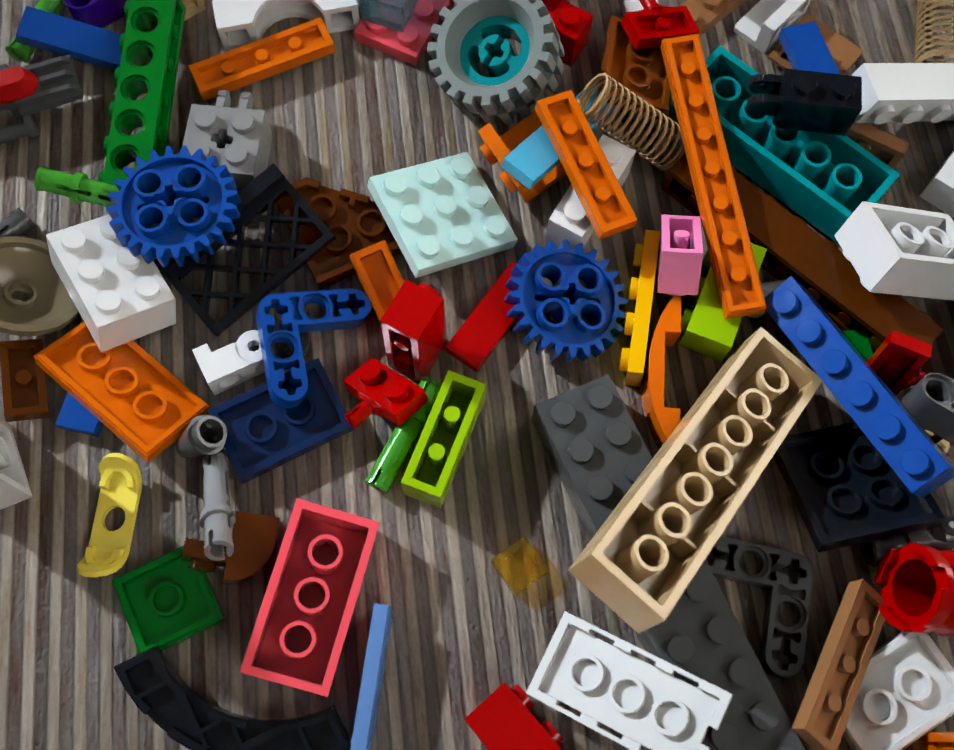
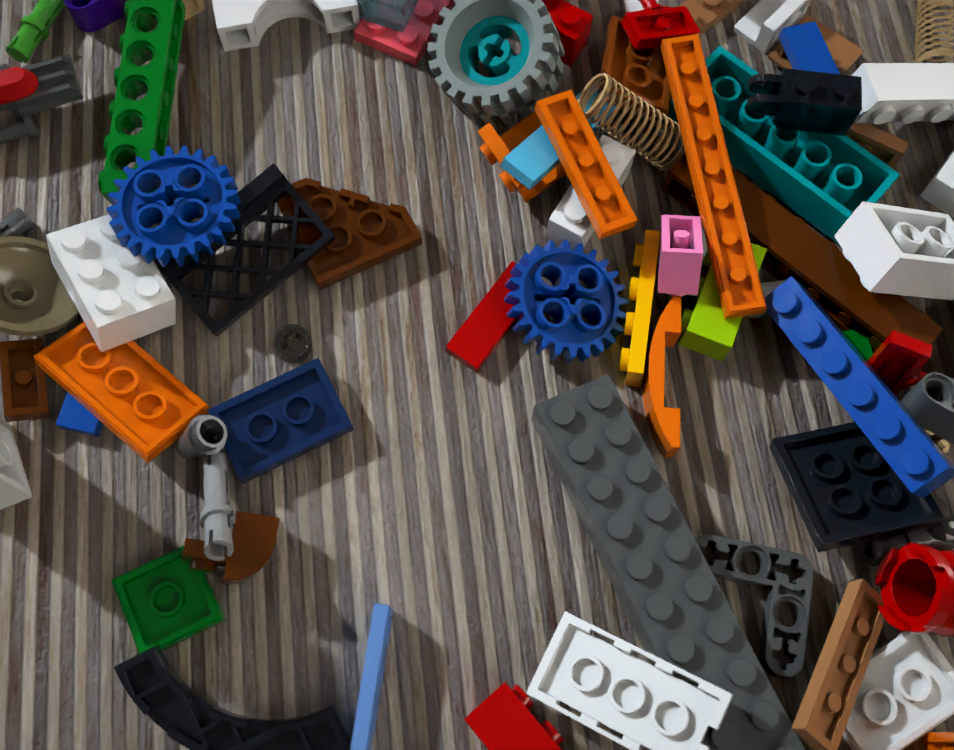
blue tile [16,5,122,71] -> none
bright green pin [34,166,119,207] -> none
light yellow piece [77,453,142,578] -> none
light grey hinge [182,90,272,192] -> none
orange plate [188,17,336,101] -> none
white leg [192,330,276,395] -> none
coral brick [239,498,380,697] -> none
blue beam [256,289,371,408] -> none
red plate [343,357,428,429] -> none
orange tile [349,240,404,325] -> none
bright green pin [365,376,442,494] -> none
light aqua plate [367,152,518,278] -> none
red brick [380,279,445,382] -> none
lime brick [401,370,487,508] -> none
clear yellow tile [491,536,550,597] -> none
tan brick [568,327,822,634] -> none

